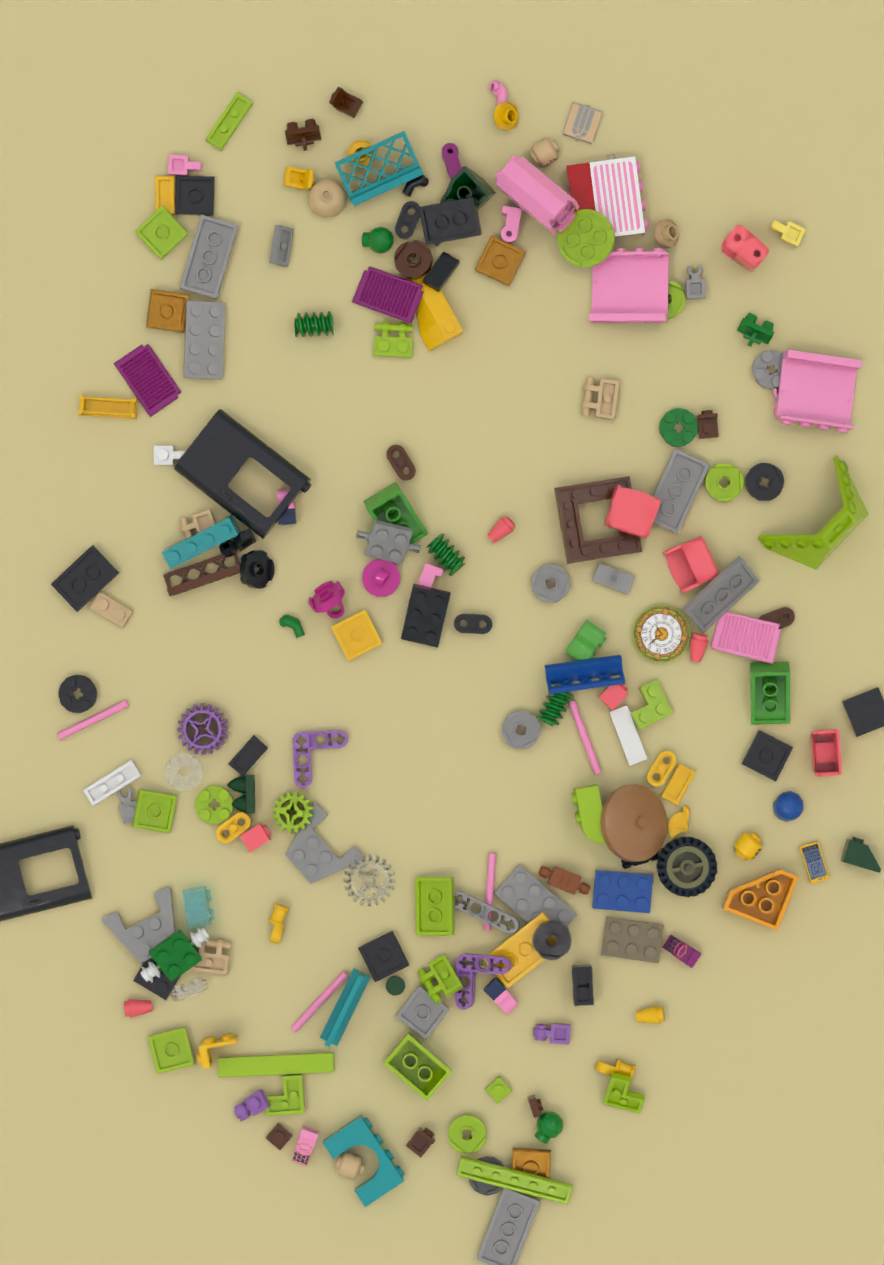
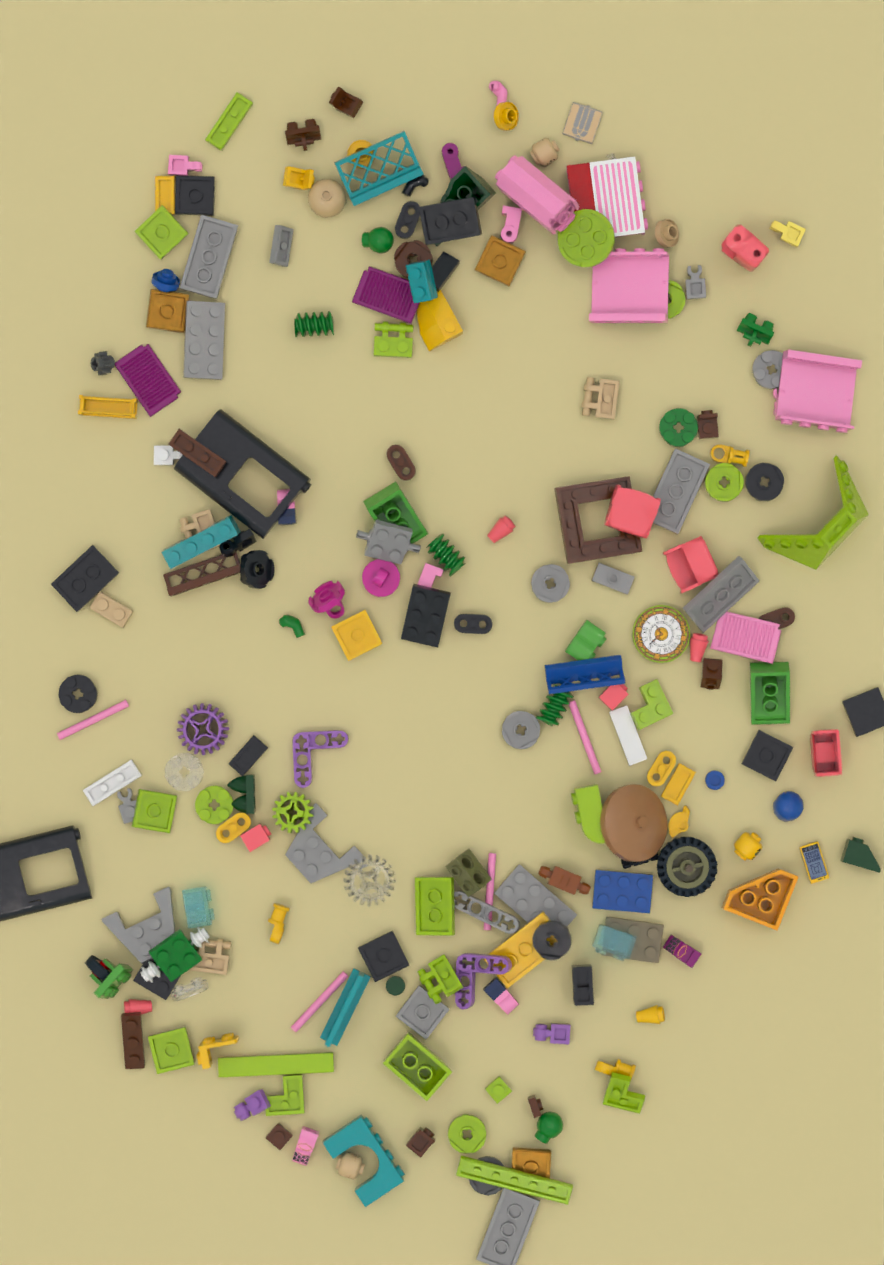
none -> bright green plate [85,955,133,999]
none -> dark grey gear [91,351,115,375]
none -> reddish brown plate [121,1012,145,1069]
none -> blue plate [151,269,180,292]
none -> reddish brown plate [168,429,227,478]
none -> teal brick [406,259,438,303]
none -> olive brick [445,849,492,897]
none -> clear light blue brick [592,924,637,961]
none -> reddish brown bracket [700,658,723,690]
none -> blue tile [705,771,725,790]
none -> yellow connector [710,445,749,467]

